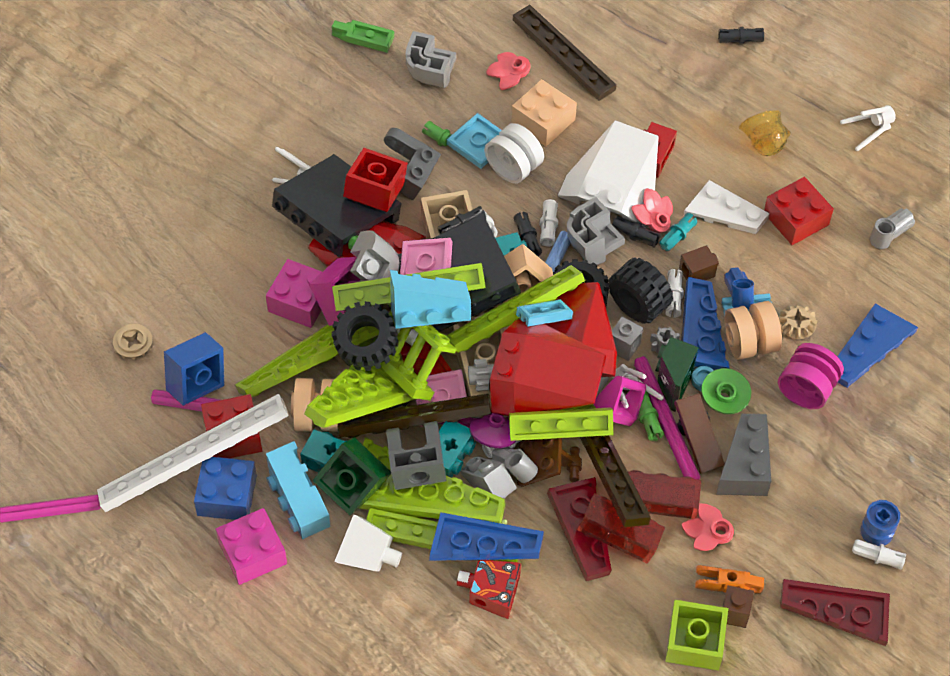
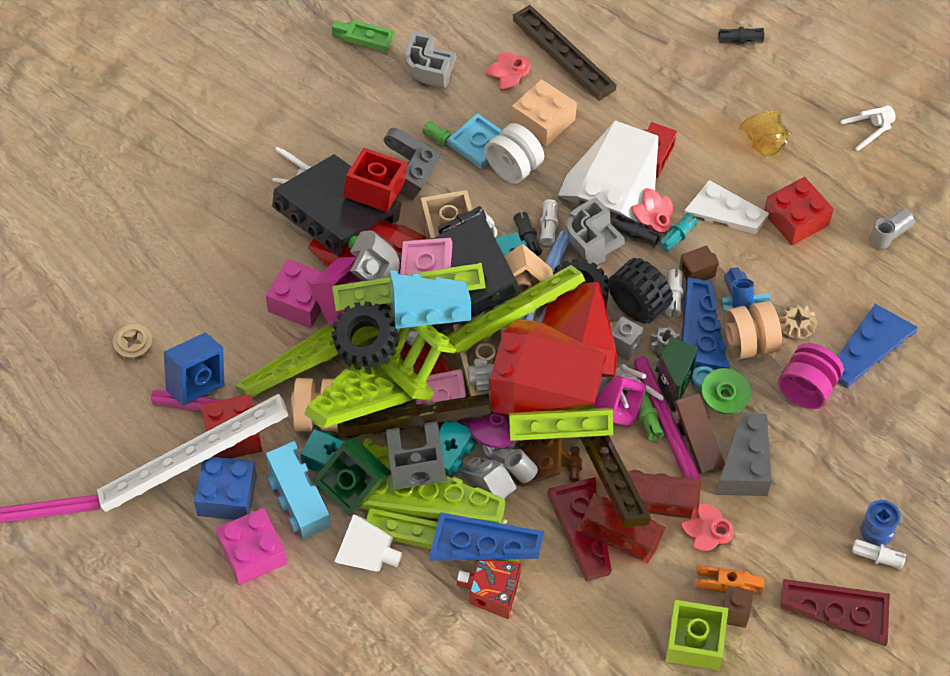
medium azure tile [516,299,573,326] -> none

